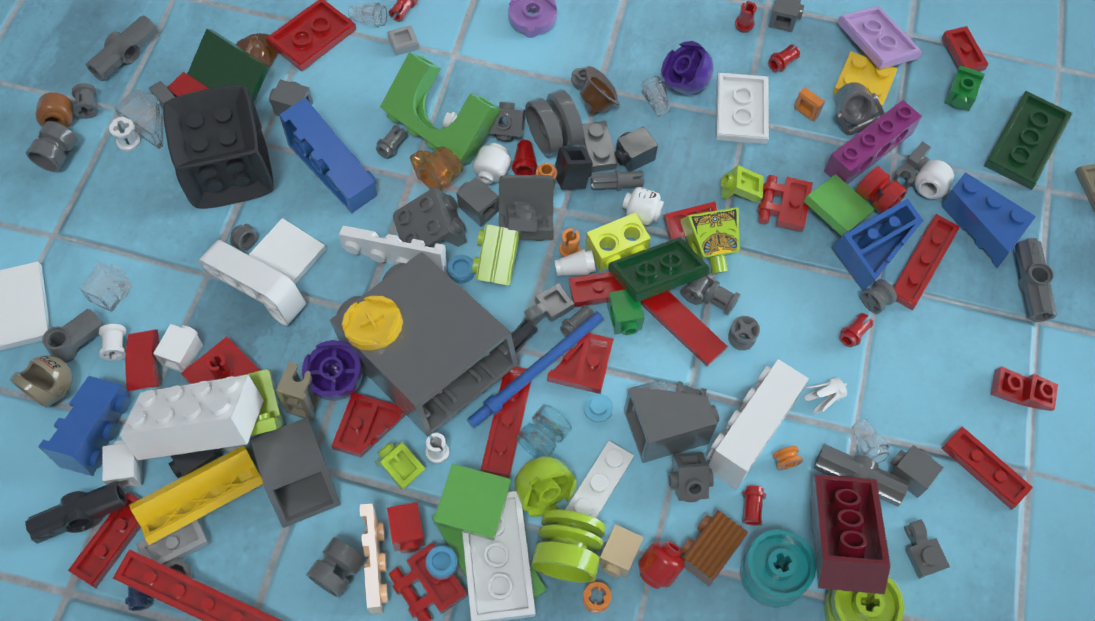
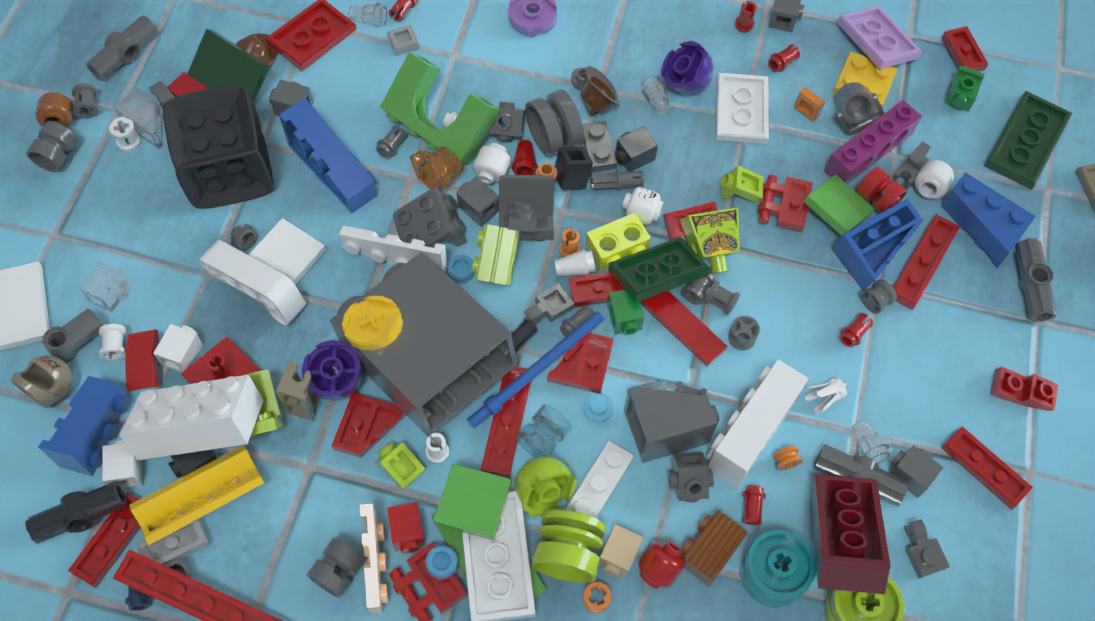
dark grey slope [250,417,341,528] -> none

